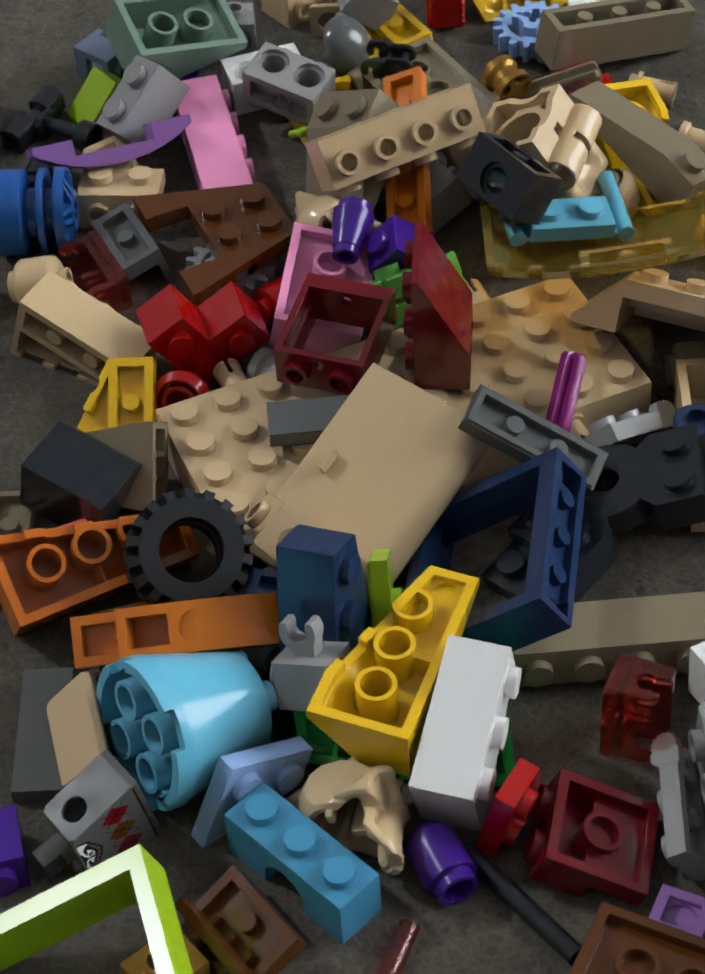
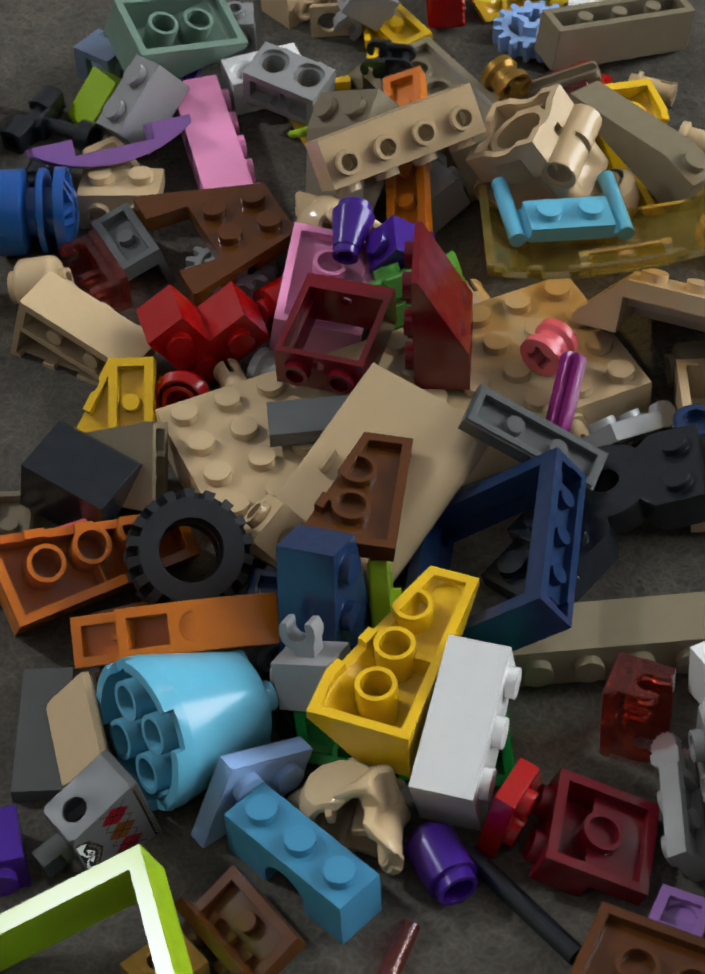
dark grey hair [321,16,371,76] -> none
black brick [456,131,563,226] -> none
none -> reddish brown wing [300,432,413,562]
none -> coral wheel [520,318,579,377]

